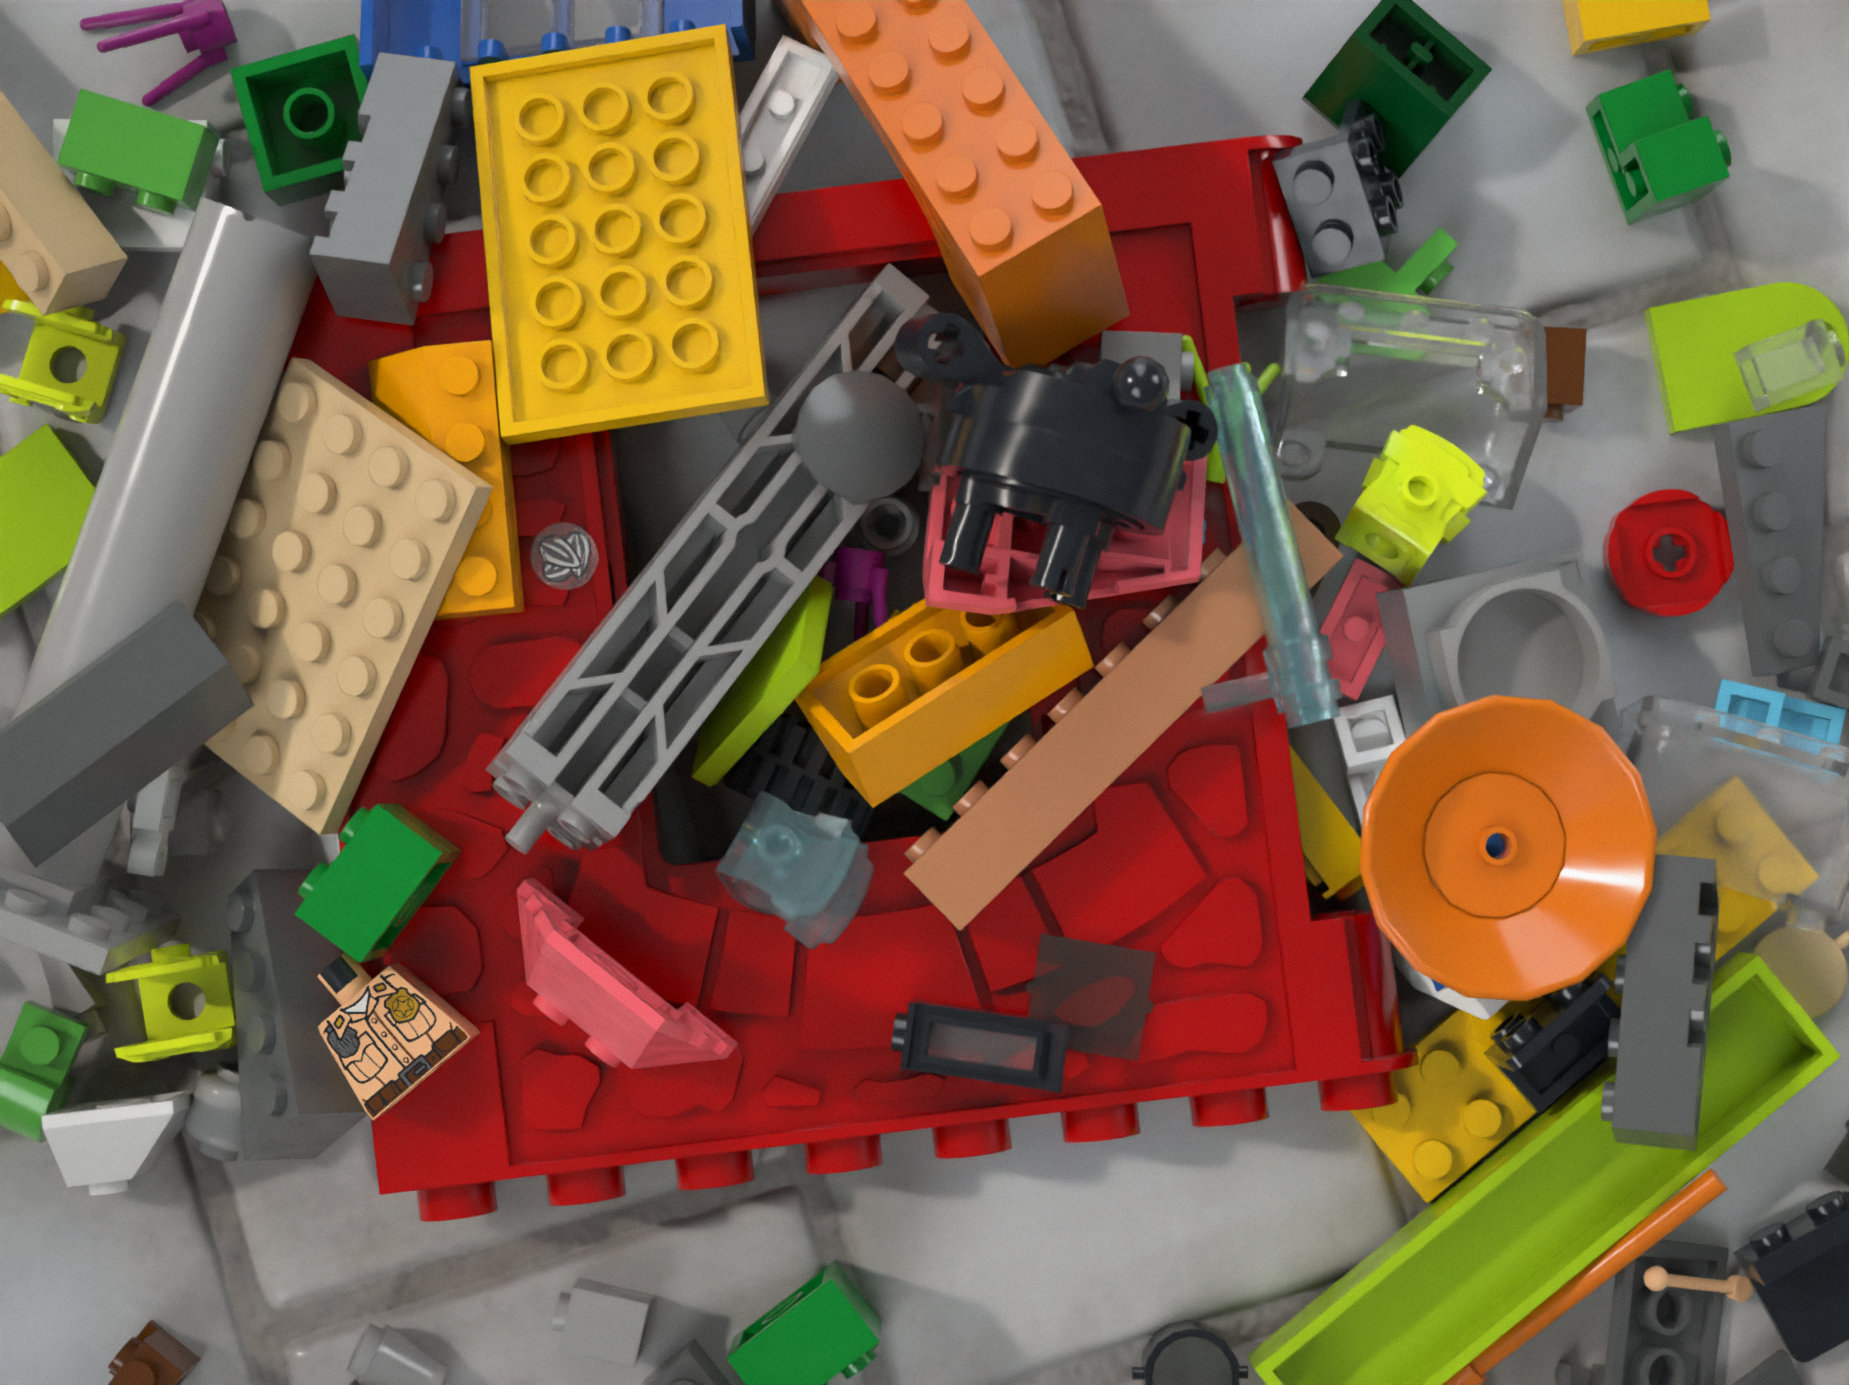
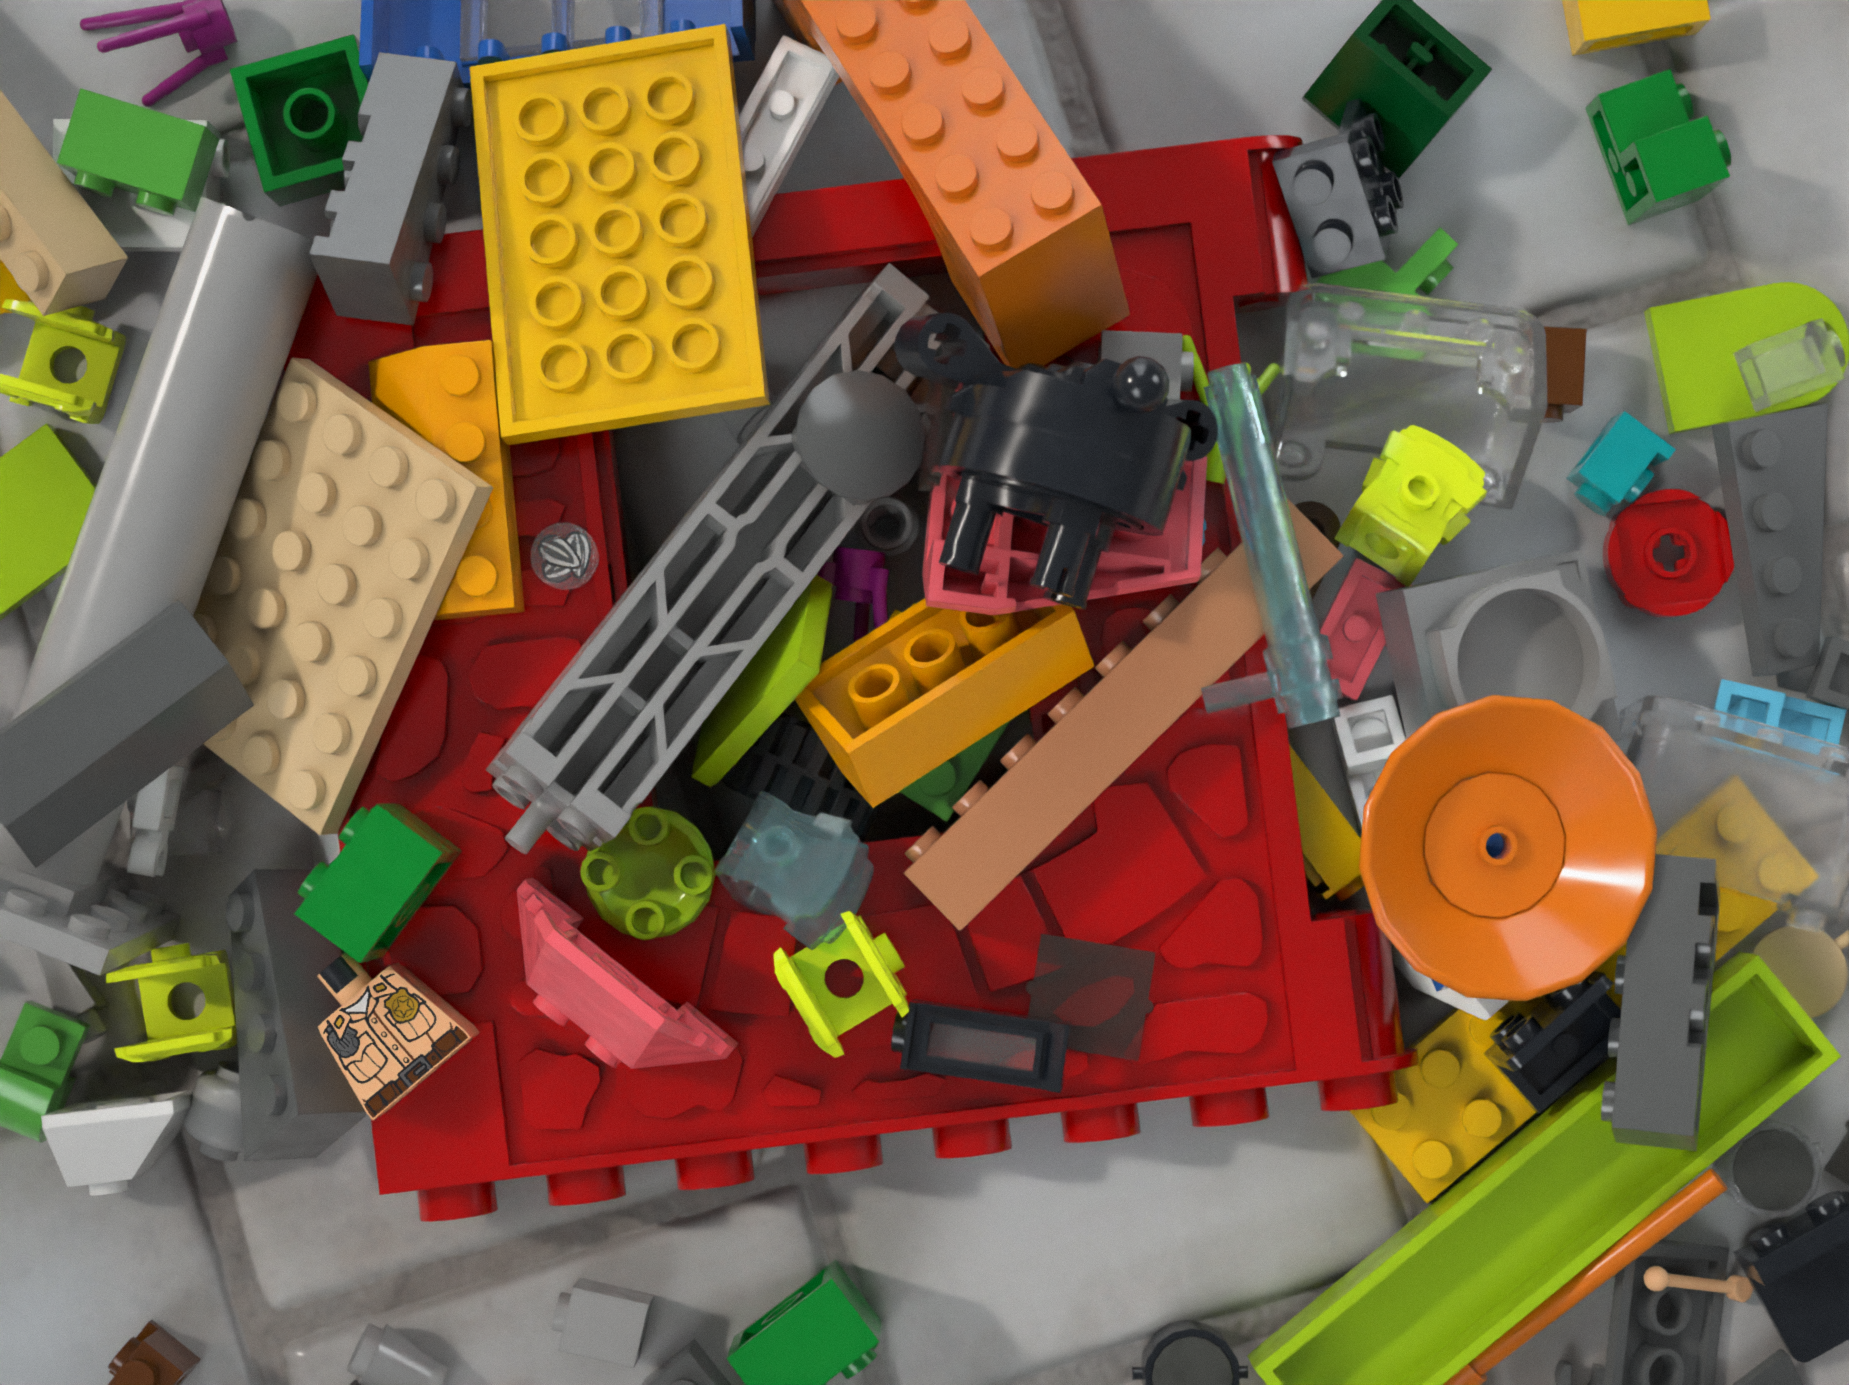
none -> lime dish [580,806,715,940]
none -> neon yellow piece [773,911,909,1058]
none -> teal brick [1566,411,1676,516]
none -> pearl dark grey piece [1712,1118,1824,1219]

